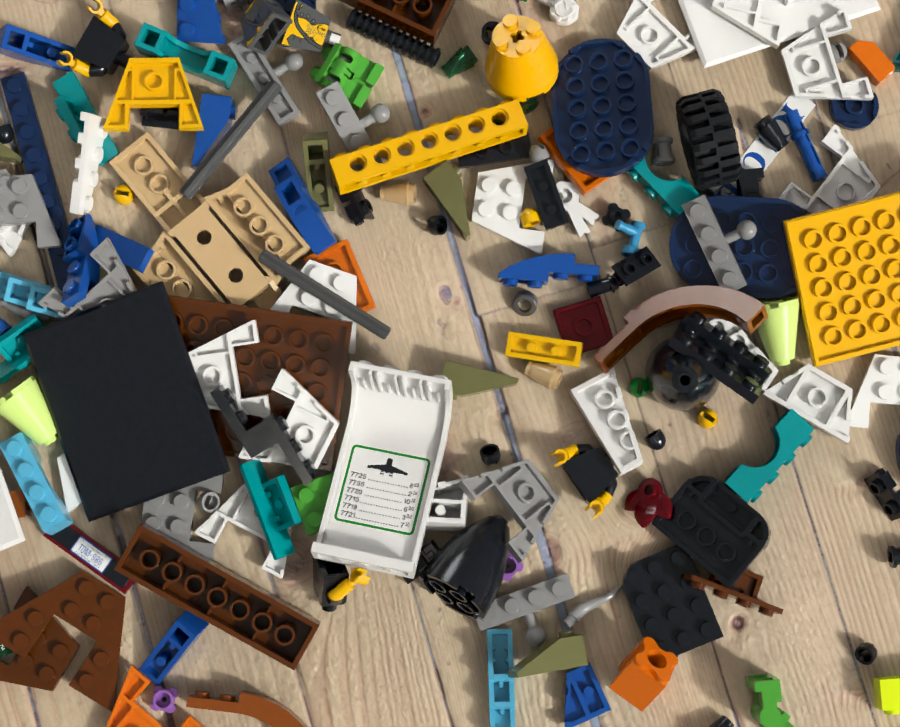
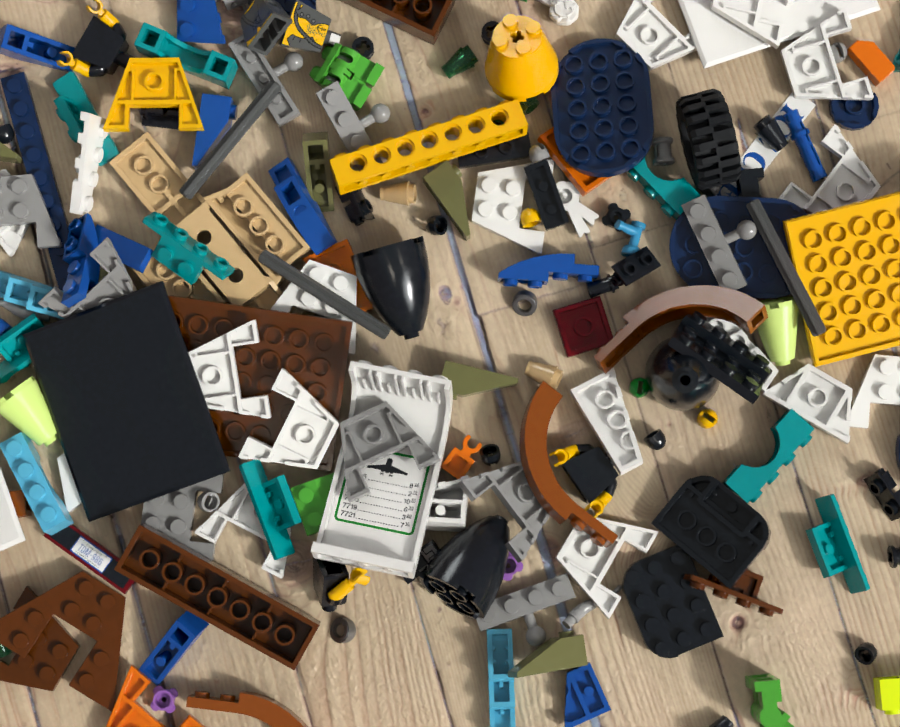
yellow hinge [113,185,134,205] -> none
black bracket [210,385,316,486] -> none
black piece [346,8,441,69] -> none
yellow plate [505,331,583,368] -> none
orange piece [609,637,678,712] -> none
dark red plate [625,478,672,528] -> none
none -> teal bracket [142,212,235,285]
none -> flat silver piece [330,617,356,643]
none -> light grey wing [340,401,440,502]
none -> black cylinder [350,236,430,340]
none -> black bush [352,37,374,60]
none -> orange plate [441,435,482,479]
none -> dark orange arch [519,381,618,548]
none -> white wing [555,518,659,619]
none -> dark grey axle [746,199,826,337]
none -> teal bracket [805,494,870,594]

